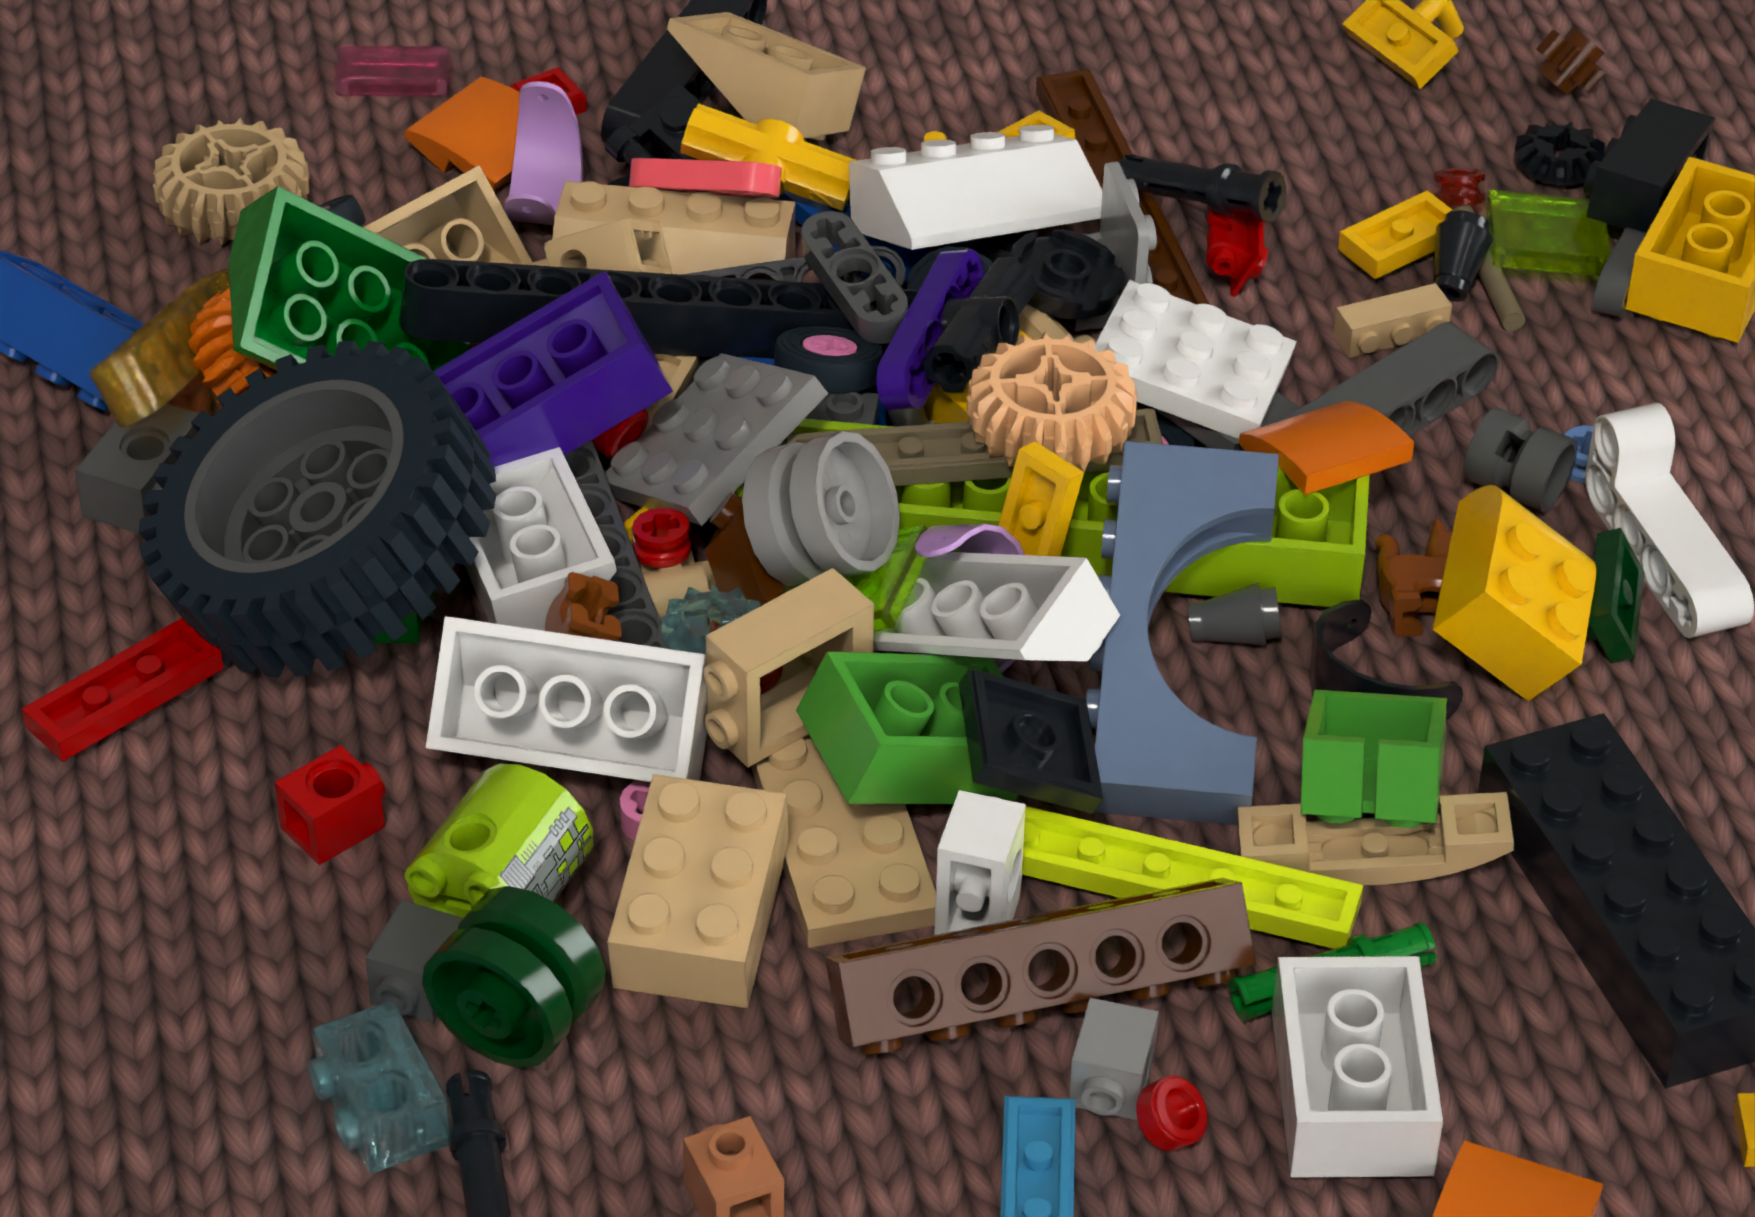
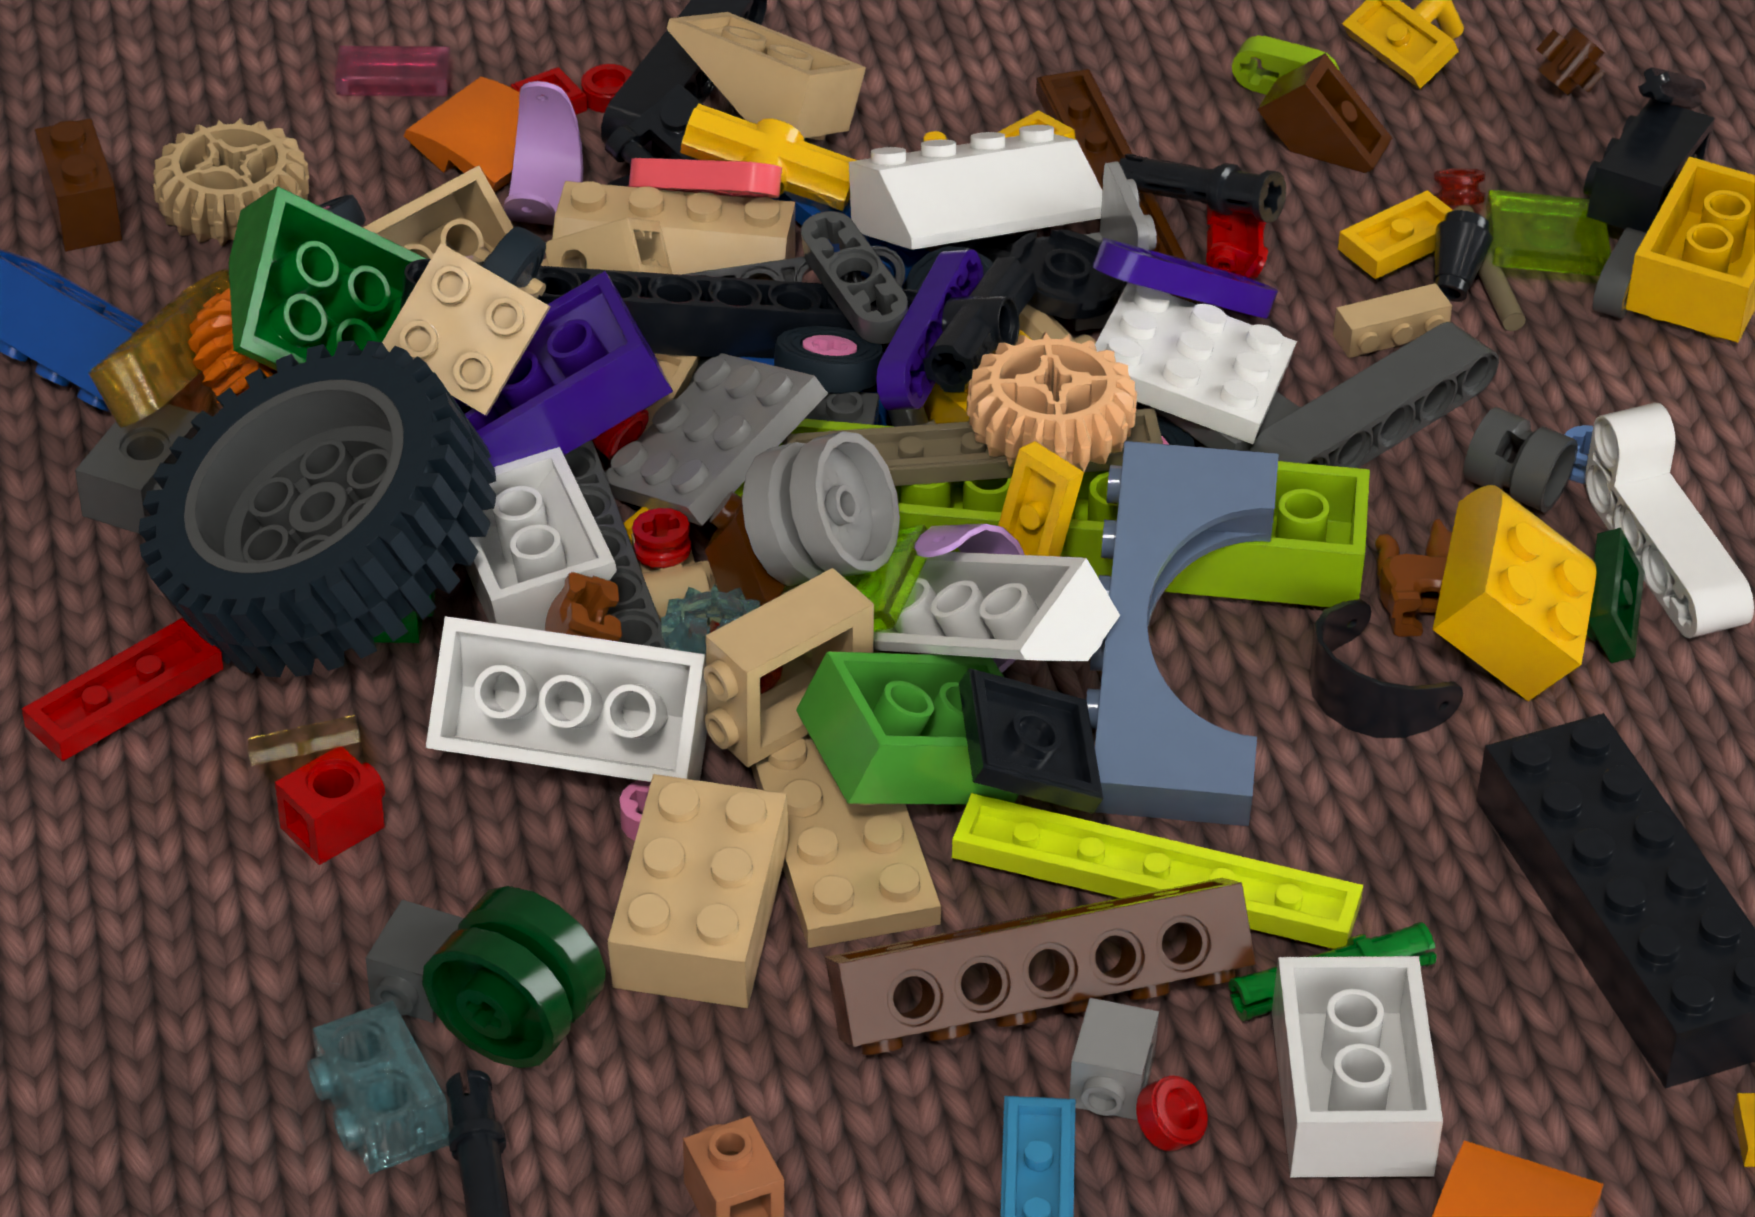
lime cylinder [404,764,594,918] -> none
white brick [934,790,1026,935] -> none
dark grey cone [1188,583,1282,646] -> none
tan slope [1238,792,1514,885] -> none
orange slope [1239,401,1414,495] -> none
bright green piece [1300,690,1447,828] -> none
black gear [1514,119,1605,186] -> none
none -> reddish brown brick [34,118,122,252]
none -> clear yellow piece [248,715,361,766]
none -> tan plate [382,226,551,416]
none -> red tile [581,64,633,113]
none -> dark purple beam [1092,238,1278,319]
none -> lime beam [1232,35,1339,95]
none -> reddish brown slope [1257,53,1392,173]
none -> black axle [1638,67,1707,108]

